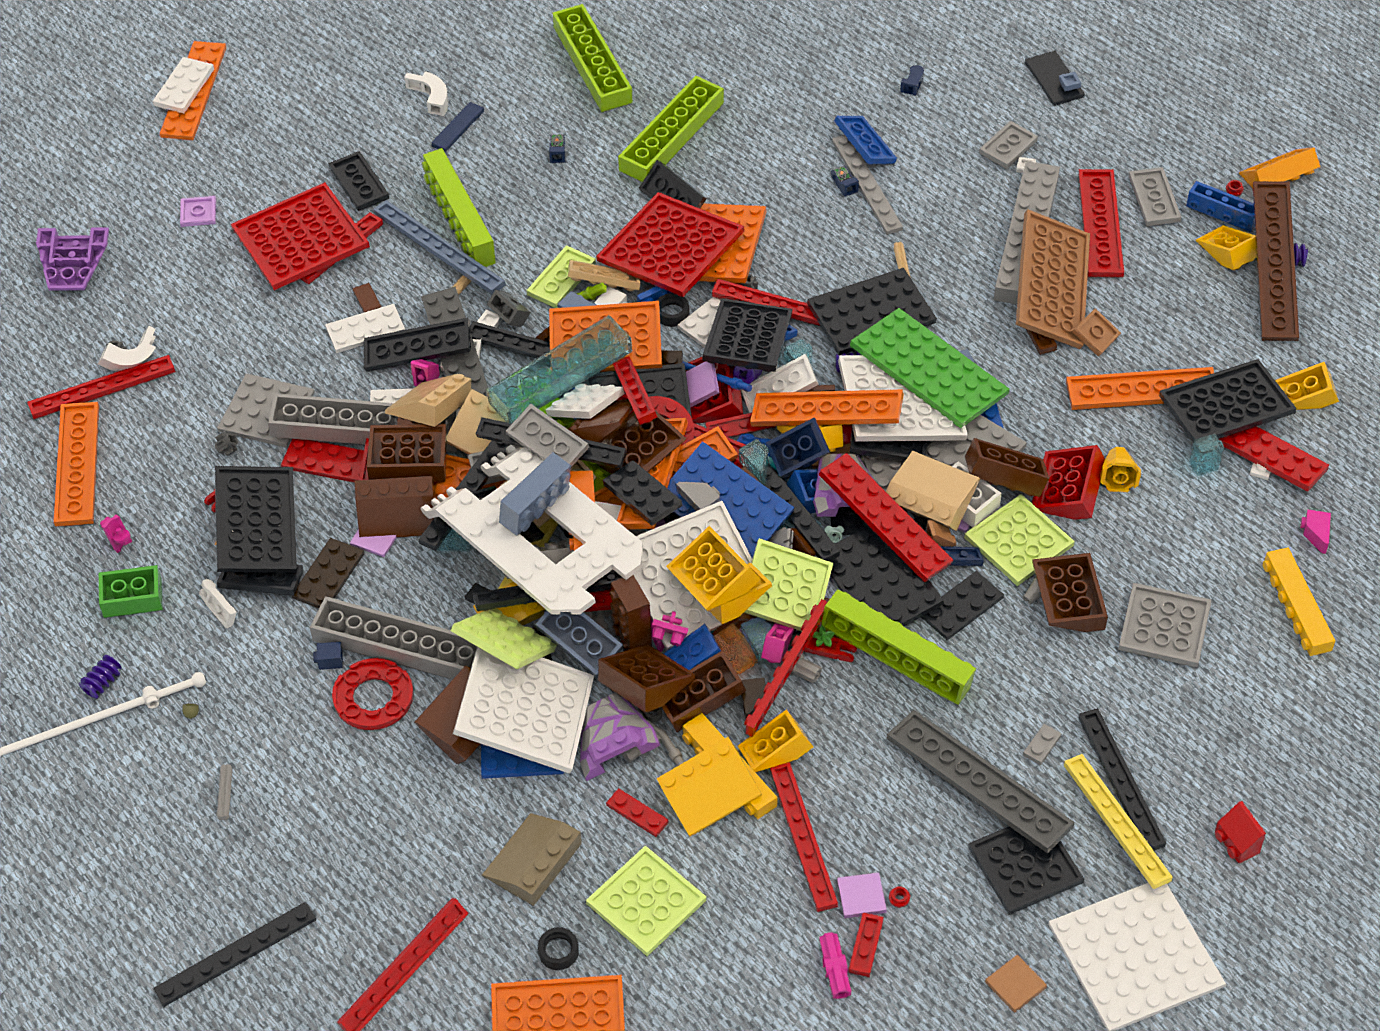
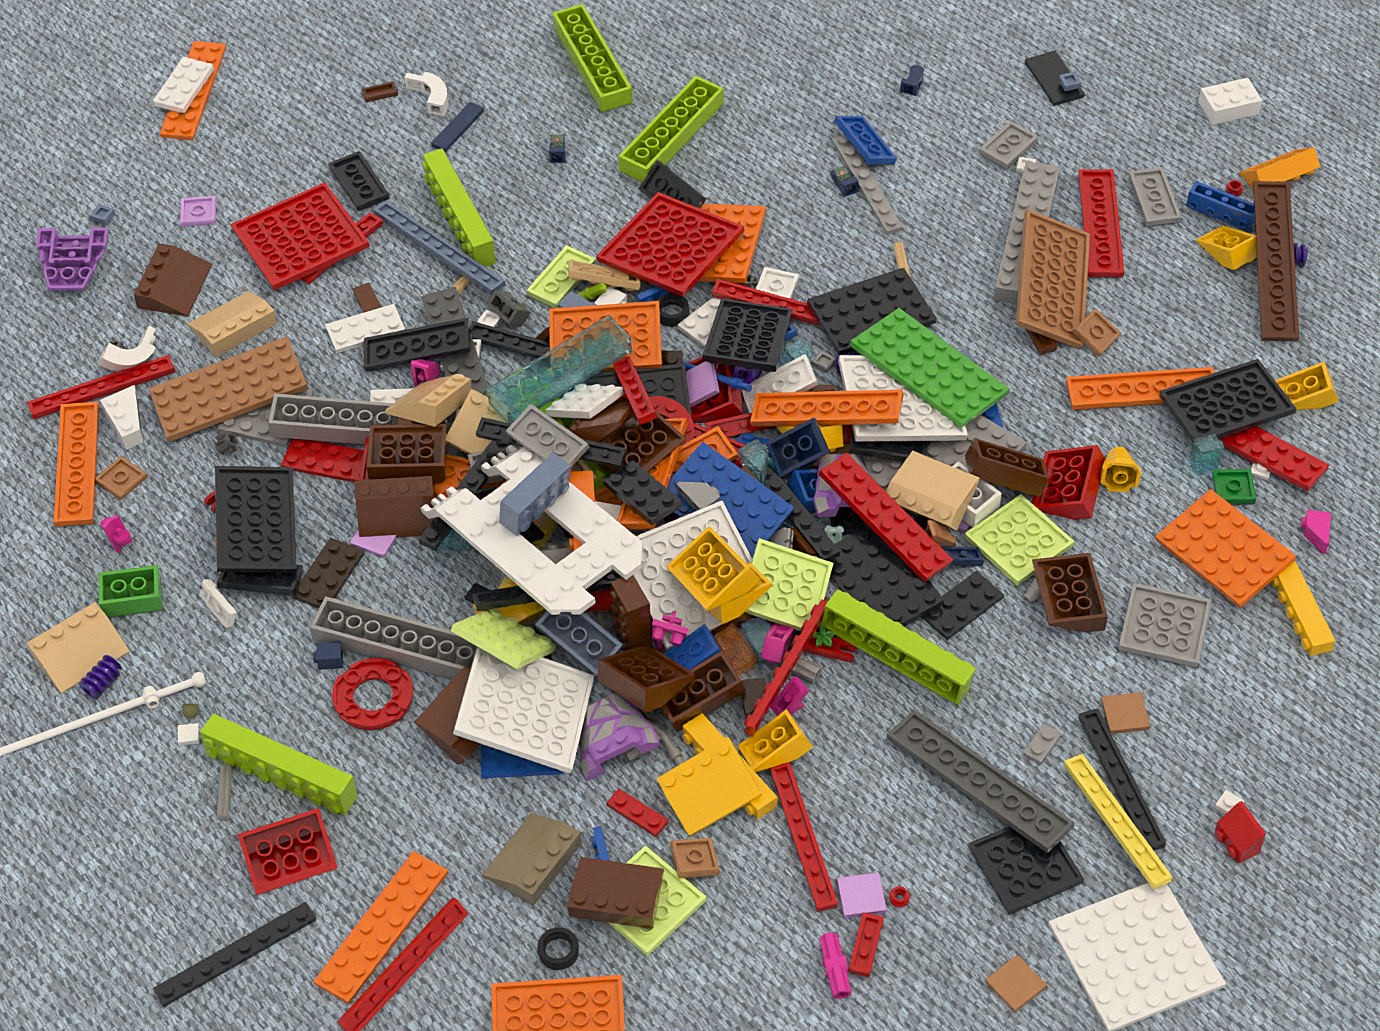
none -> tan slope [27,602,130,694]
none -> sand blue plate [90,204,115,225]
none -> medium nougat tile [95,456,148,500]
none -> white wedge [100,385,143,450]
none -> reddish brown slope [134,243,212,317]
none -> medium nougat plate [149,336,309,442]
none -> white tile [178,723,199,746]
none -> tan slope [187,291,277,357]
none -> lime brick [200,713,358,816]
none -> red slope [237,808,338,895]
none -> orange plate [313,851,448,1004]
none -> reddish brown tile [361,81,398,103]
none -> reddish brown slope [567,857,664,929]
none -> blue plate [591,826,609,861]
none -> medium nougat tile [670,838,720,878]
none -> white plate [756,267,799,299]
none -> dark pink slope [771,677,809,715]
none -> light grey tile [811,351,835,373]
none -> medium nougat tile [1101,692,1150,734]
none -> orange plate [1155,489,1296,608]
none -> white brick [1199,78,1262,125]
none -> green plate [1212,469,1256,504]
none -> white plate [1215,790,1244,814]

